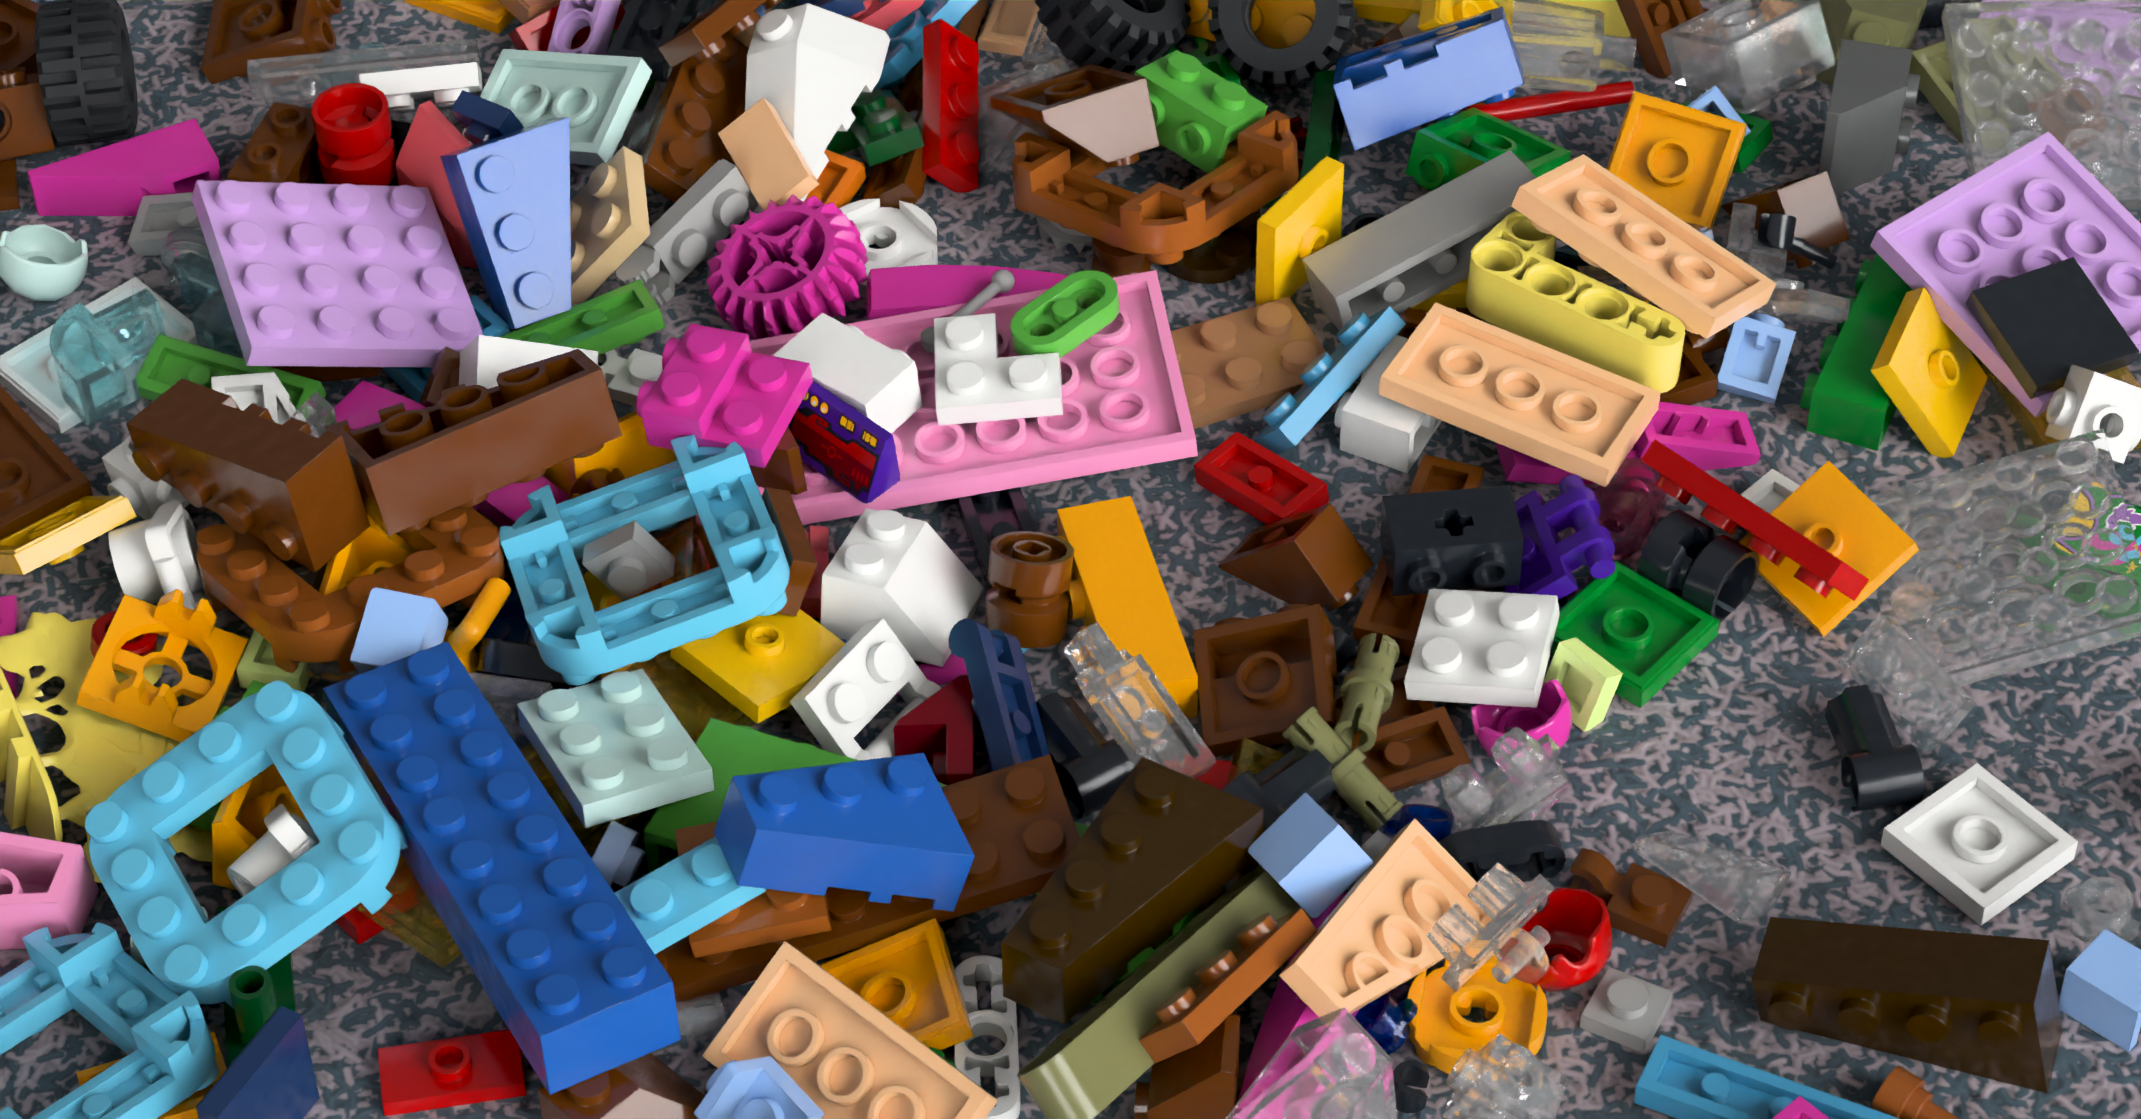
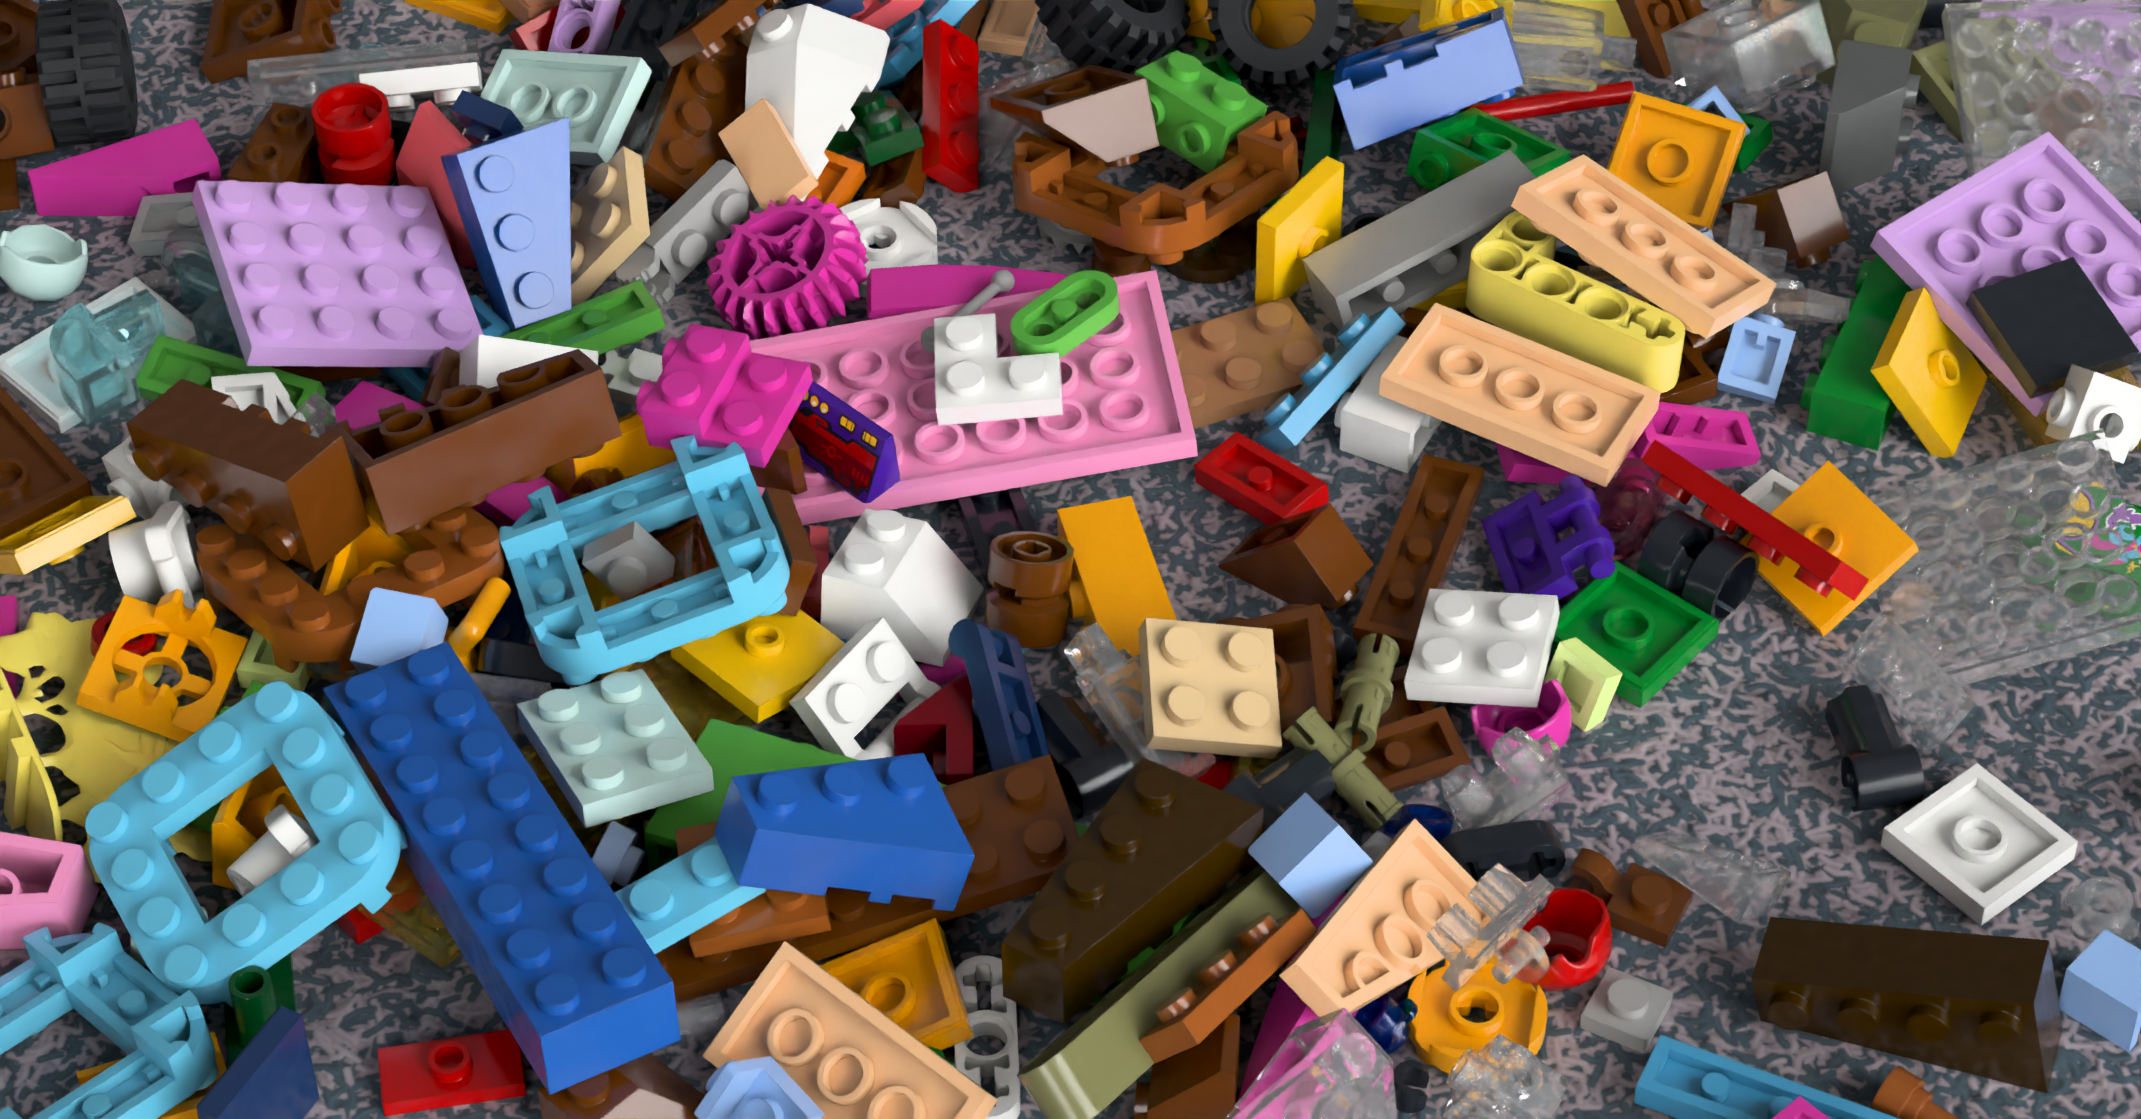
white brick [773,313,923,433] -> none
black brick [1380,485,1524,596] -> none
black hand [1757,213,1837,269] -> none
none -> tan plate [1138,617,1282,759]

